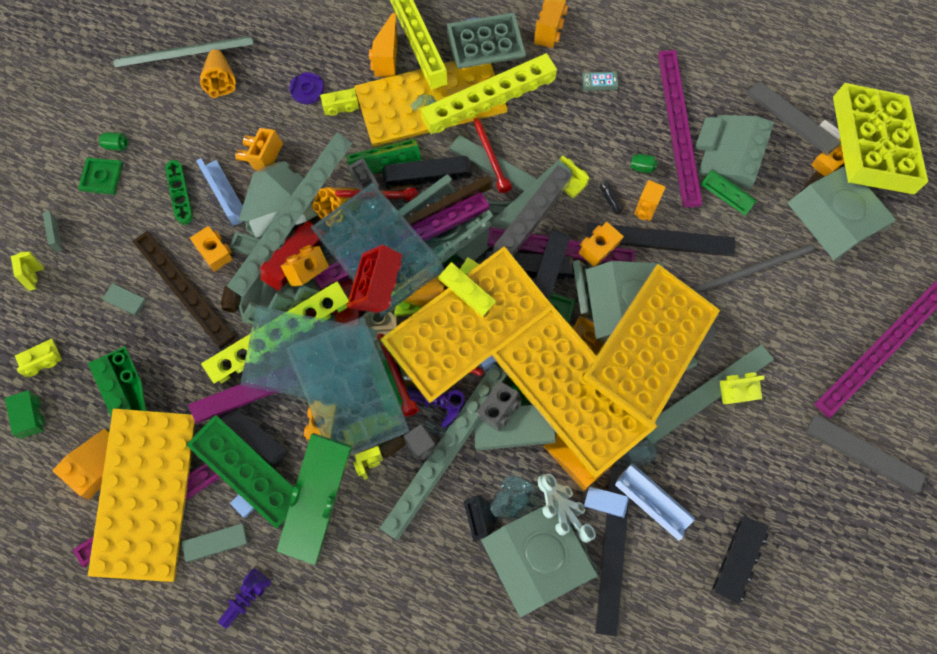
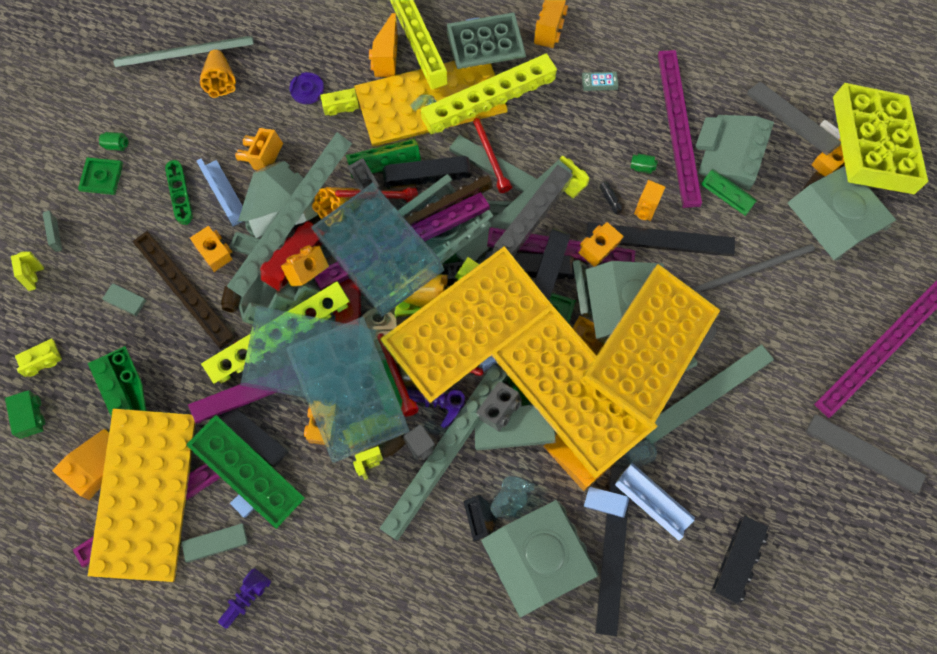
green piece [277,433,352,565] -> none
red slope [347,244,402,313] -> none
neon yellow plate [438,262,496,317] -> none
light aqua plant [538,474,596,543] -> none
neon yellow bracket [720,372,765,404] -> none

